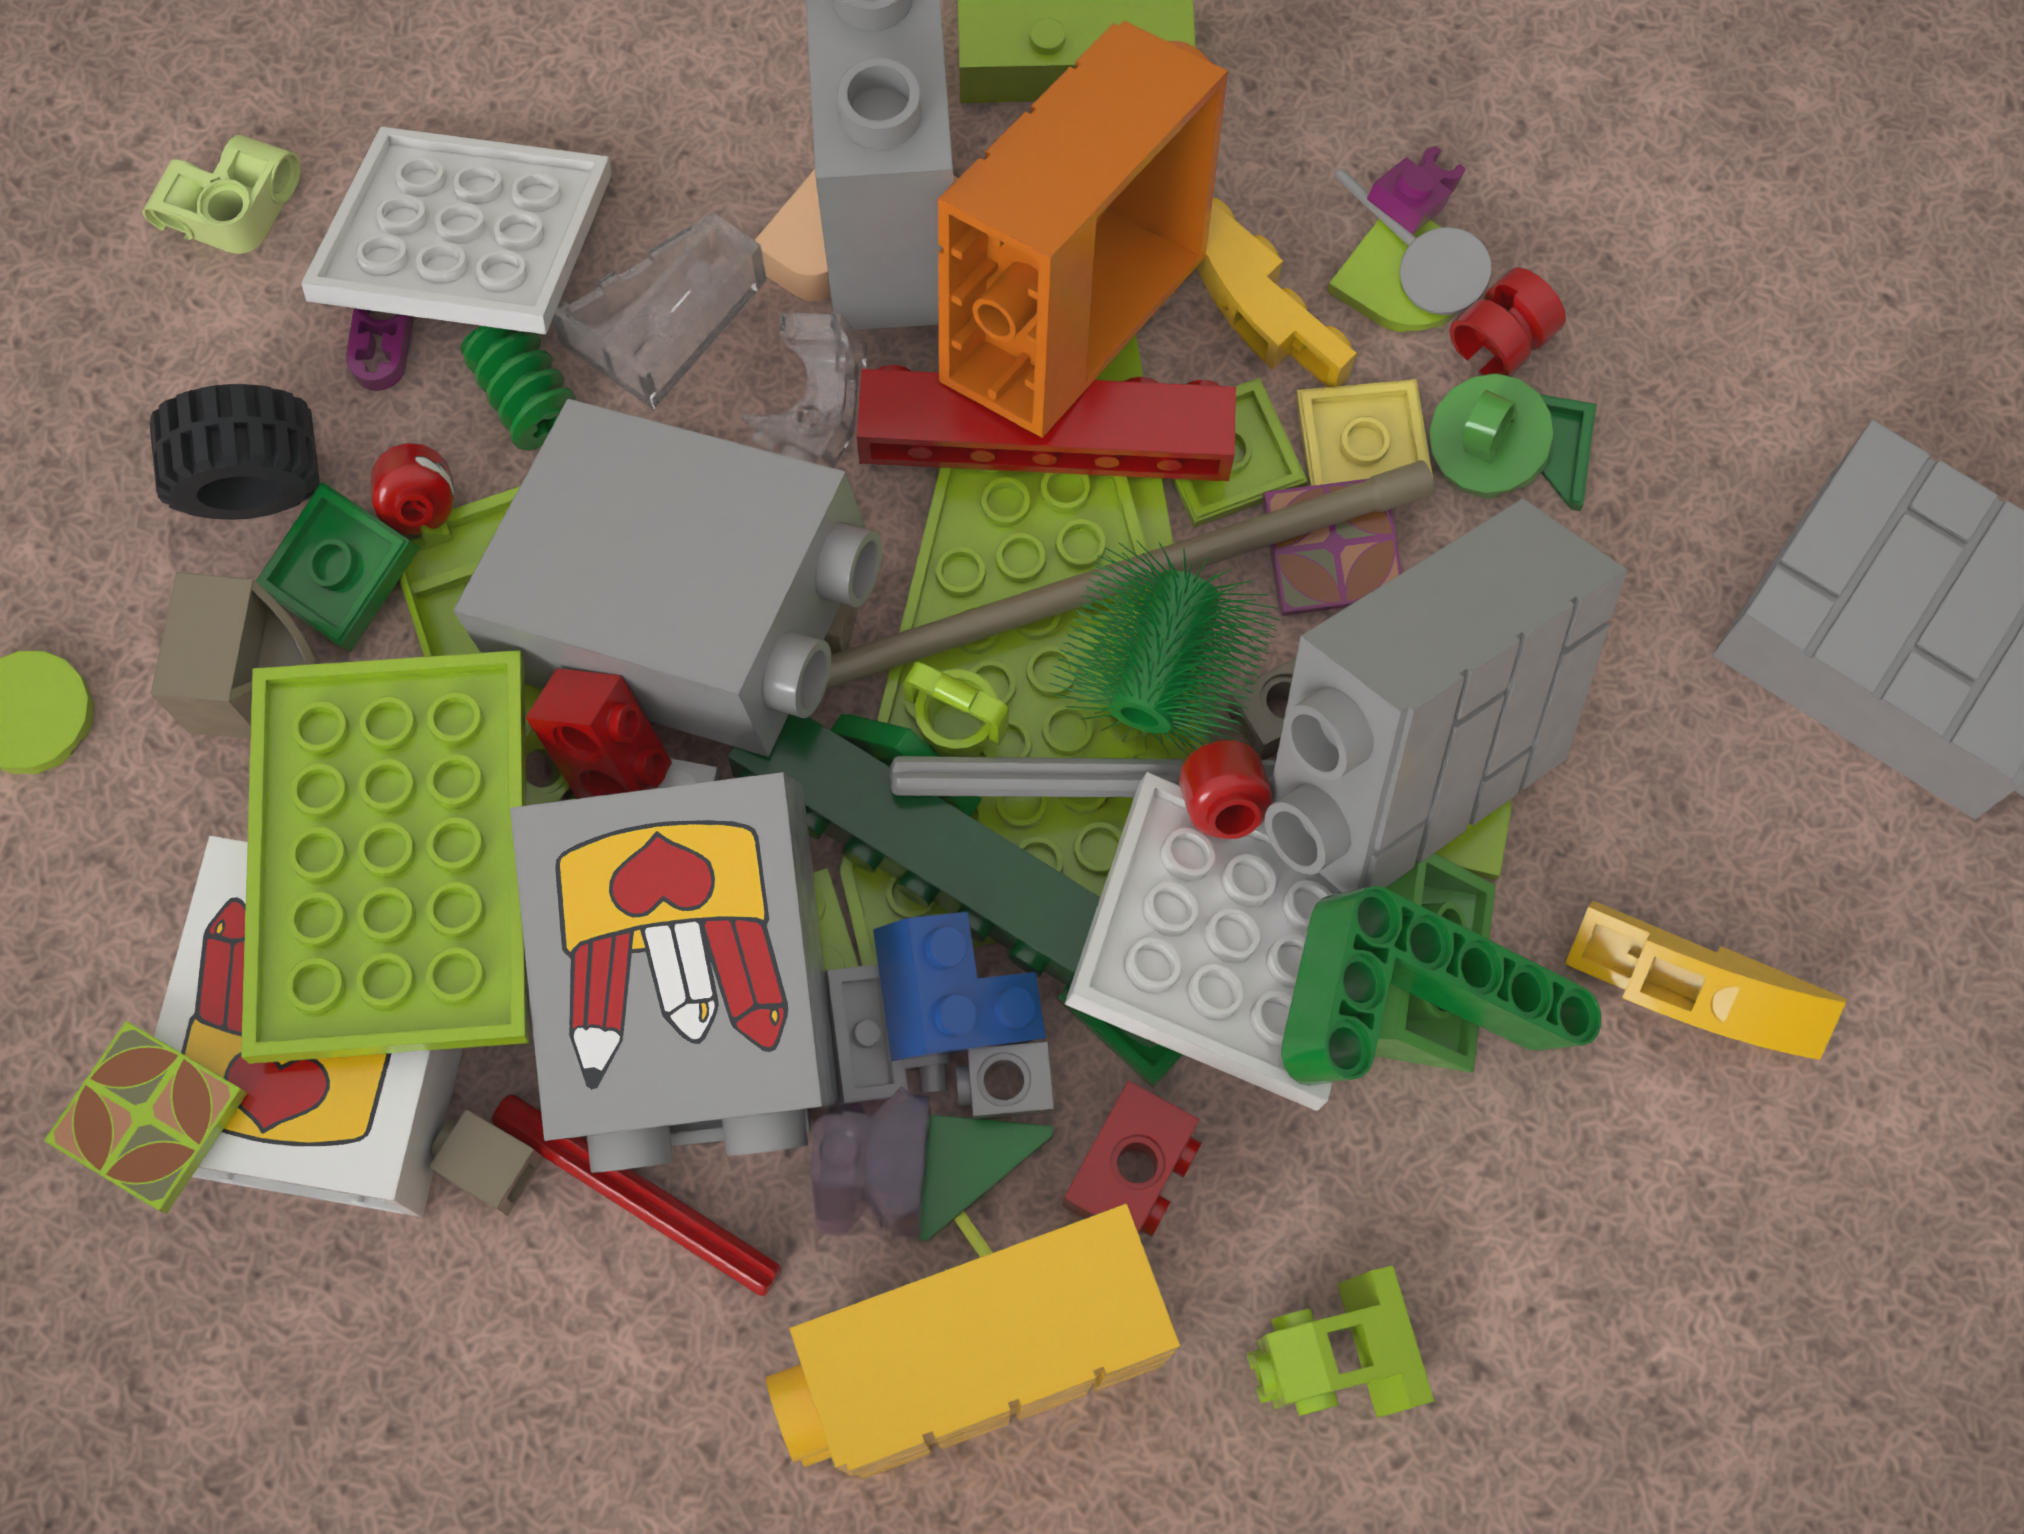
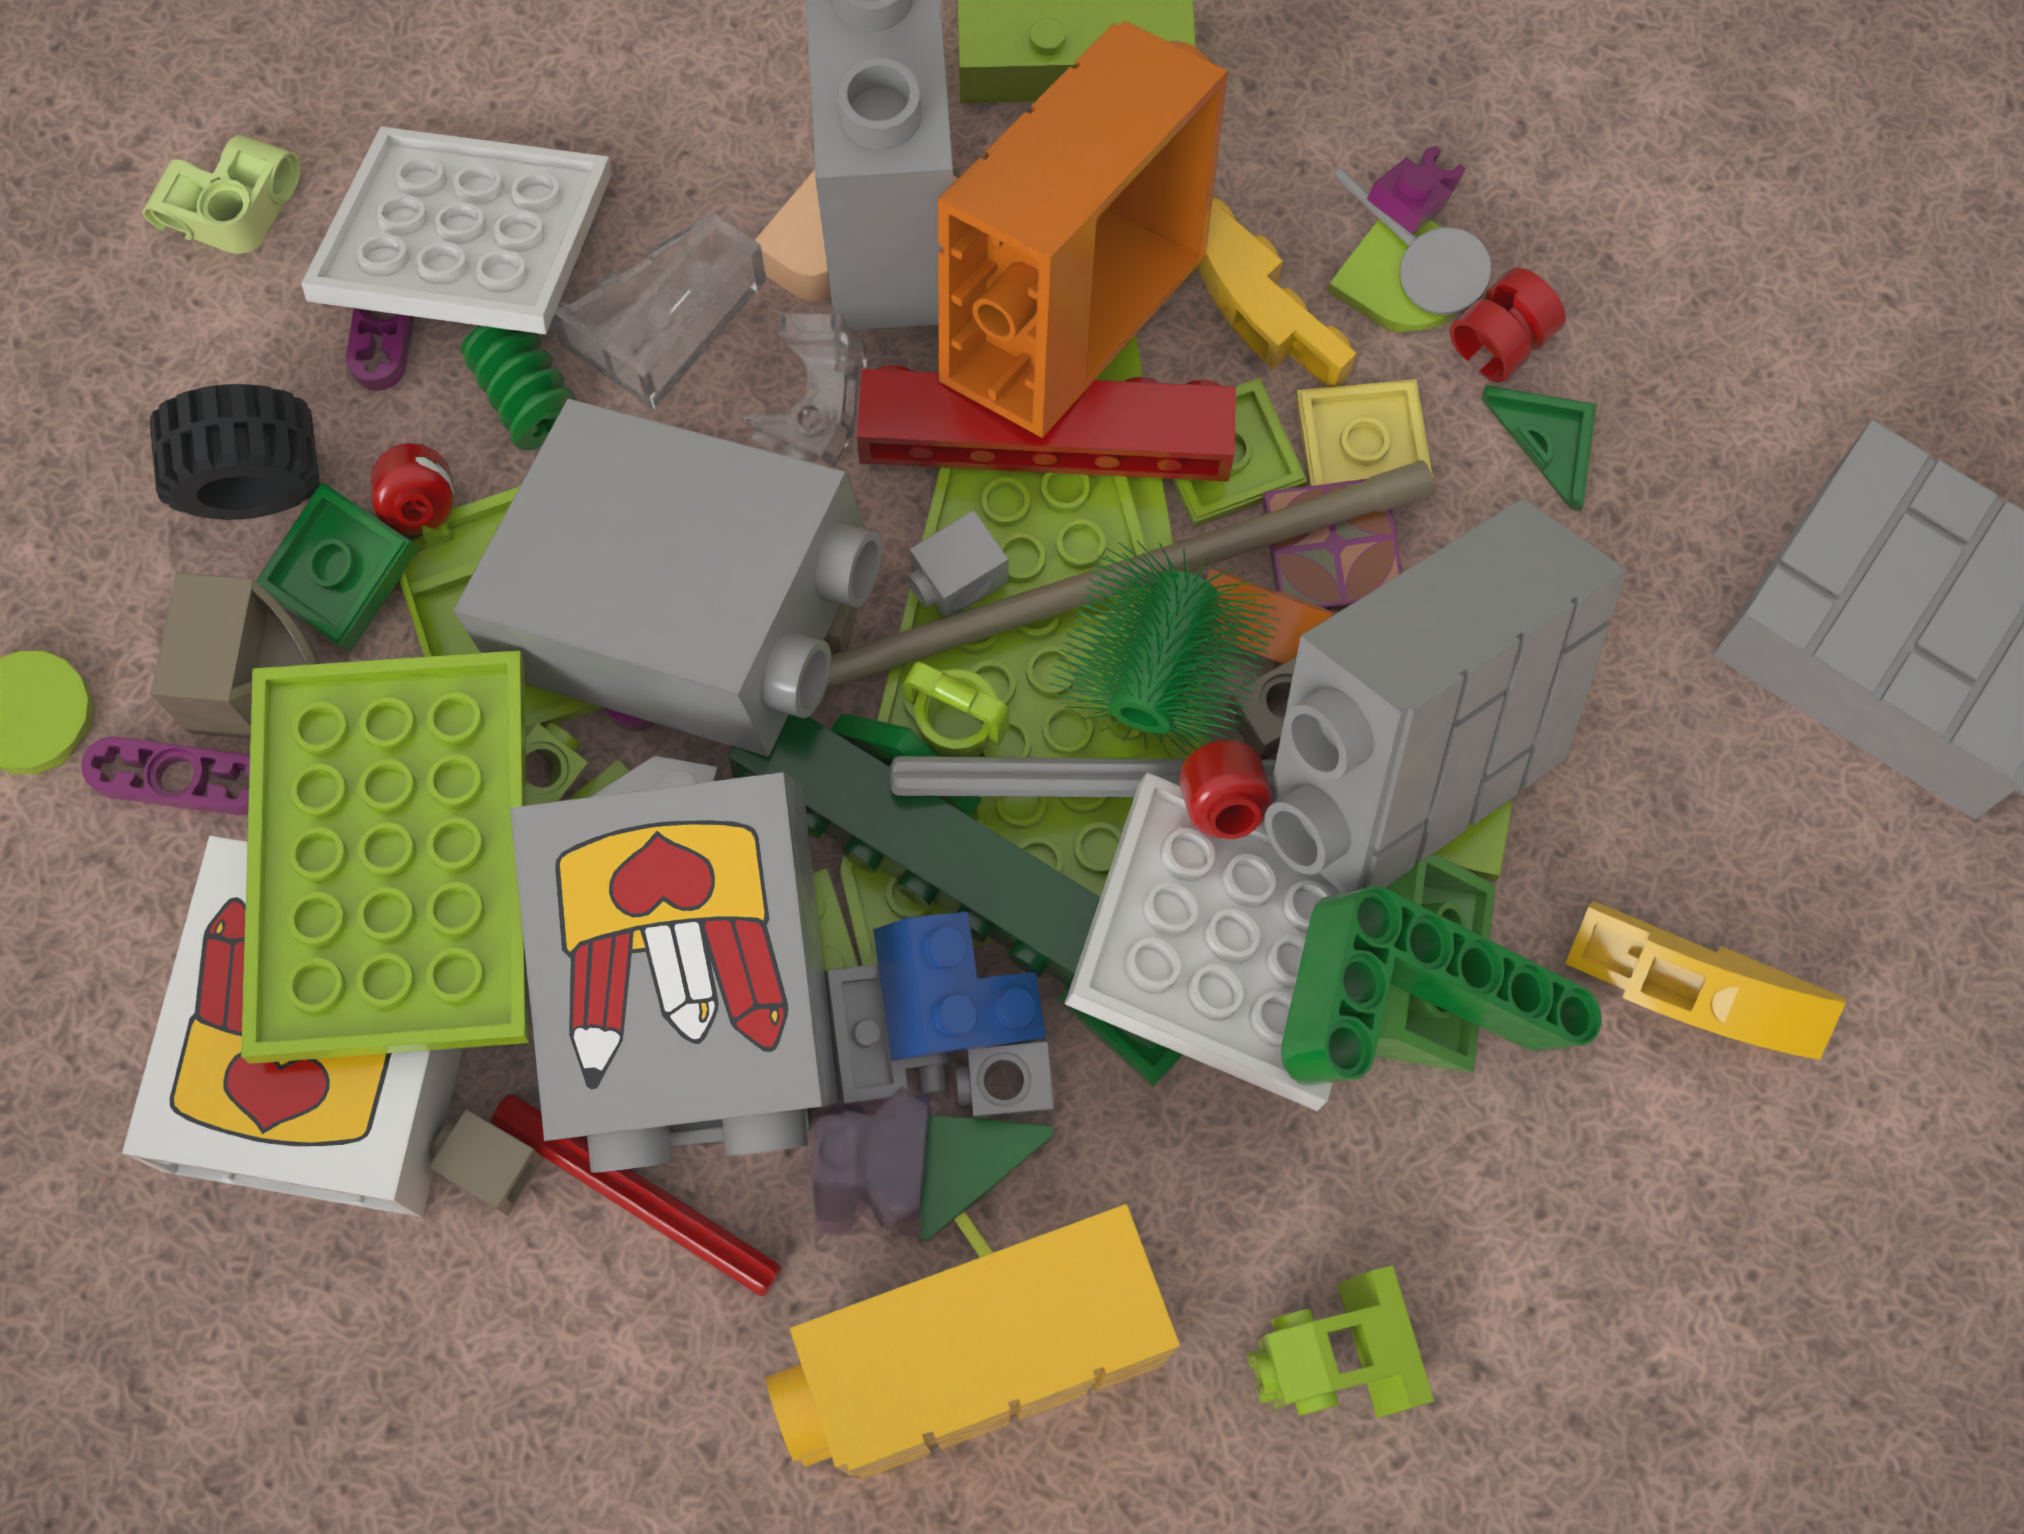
tile [44,1021,247,1214] -> none
red brick [525,668,672,799] -> none
red brick [1062,1080,1202,1237] -> none
bright green tile [1429,374,1554,499] -> none
none -> magenta beam [81,736,250,815]
none -> light grey brick [907,510,1009,618]
none -> orange slope [1206,568,1336,664]

